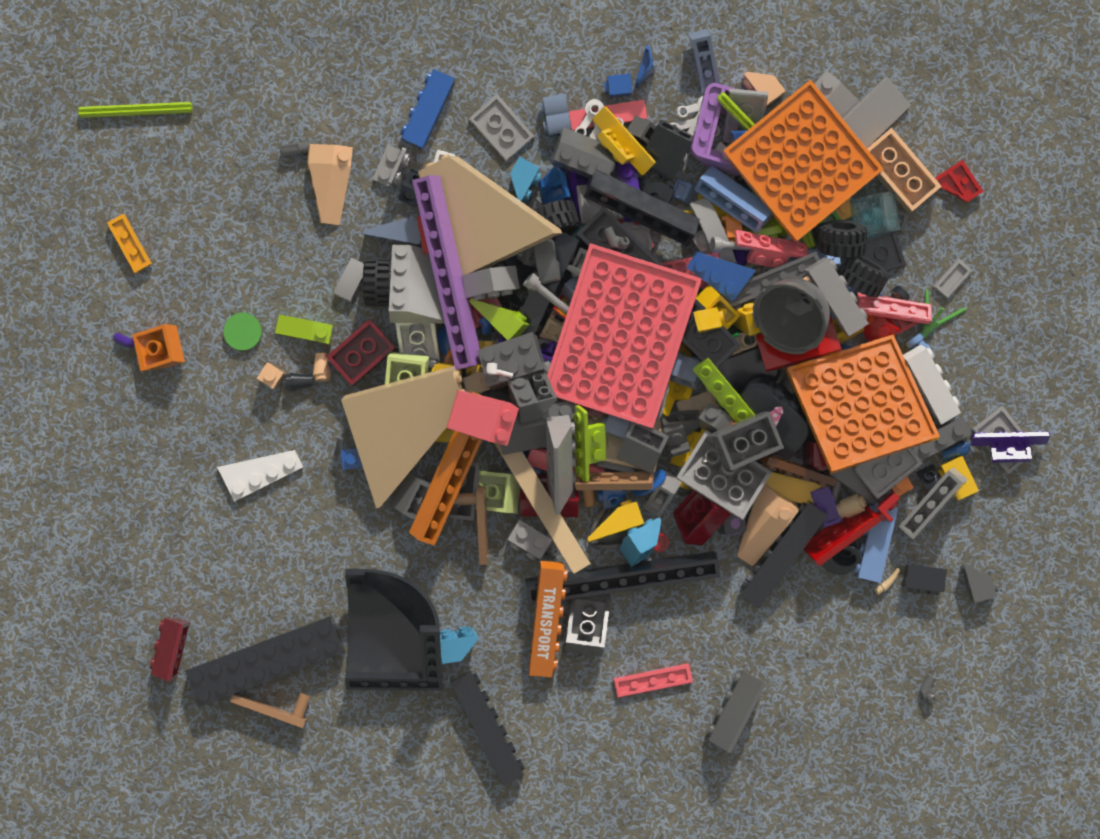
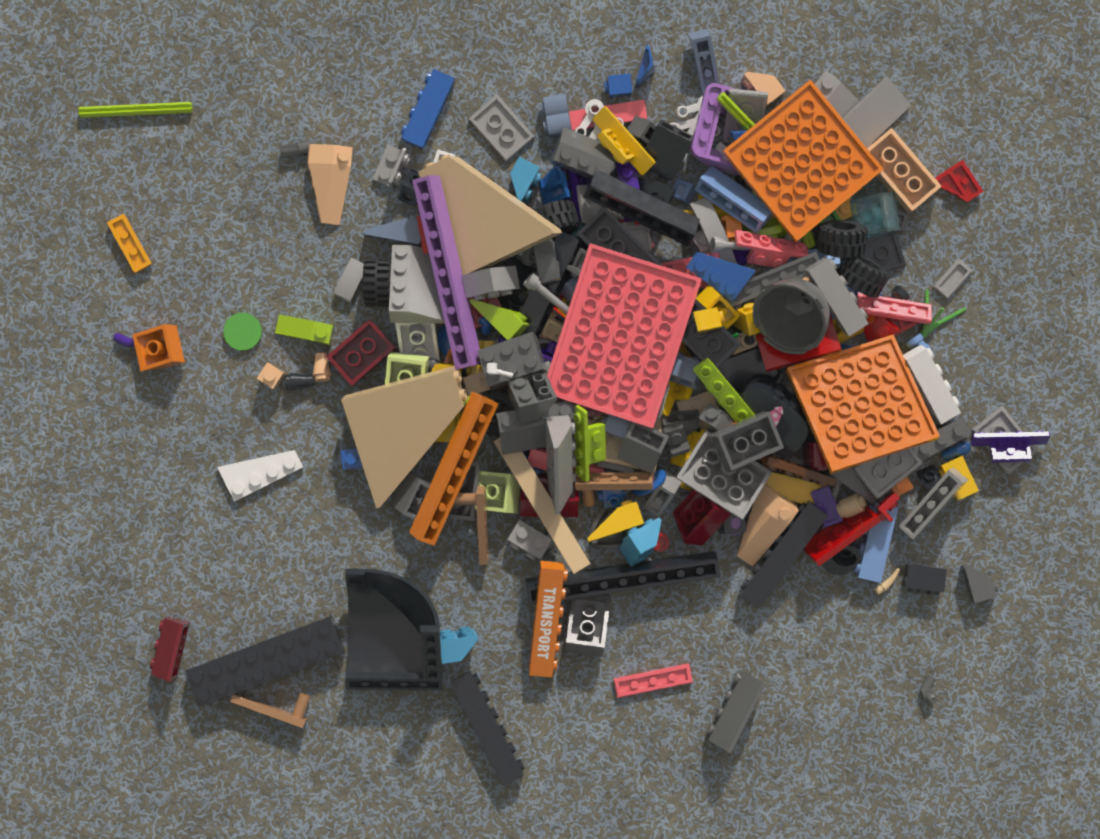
coral slope [446,390,519,446] -> none
dark grey arm [603,227,630,250] -> none

